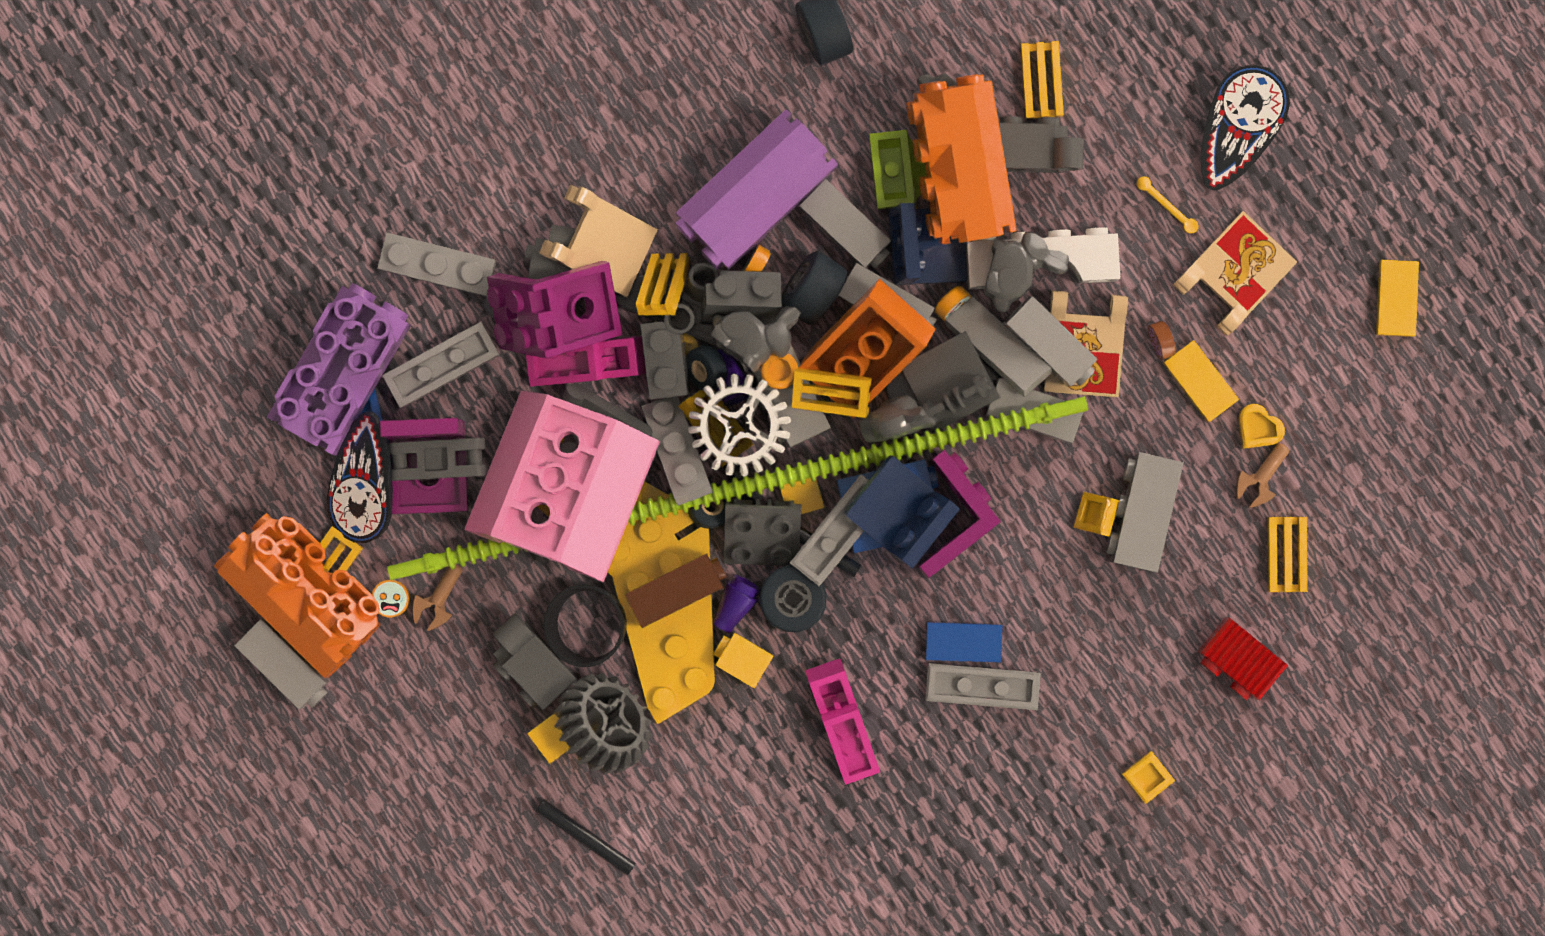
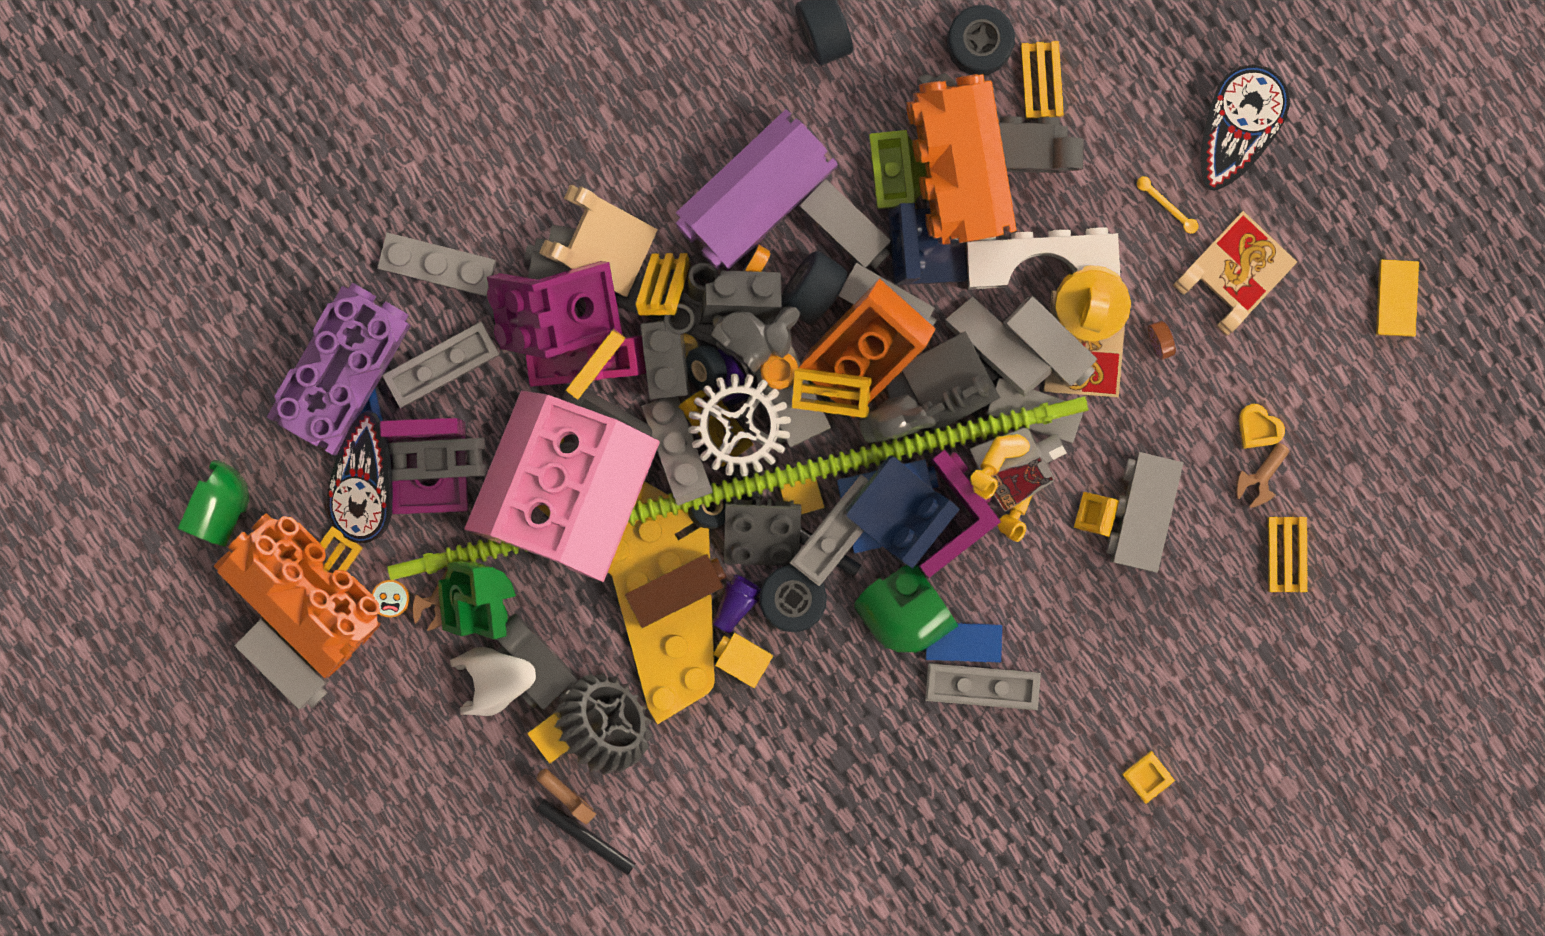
black tyre [544,584,627,667] -> none
dark pink slope [805,658,880,785] -> none
light orange tile [935,286,971,322] -> none
dark grey animal [984,231,1069,312] -> none
yellow tile [1163,340,1239,423] -> none
red brick [1197,617,1288,701] -> none
none -> green brick [178,460,249,547]
none -> green brick [438,561,516,639]
none -> white animal [450,647,536,716]
none -> medium nougat bar [536,769,596,825]
none -> yellow tile [566,328,625,400]
none -> green brick [854,565,958,654]
none -> black wheel [947,5,1015,76]
none -> torso [970,428,1067,542]
none -> yellow tile [1055,265,1131,341]

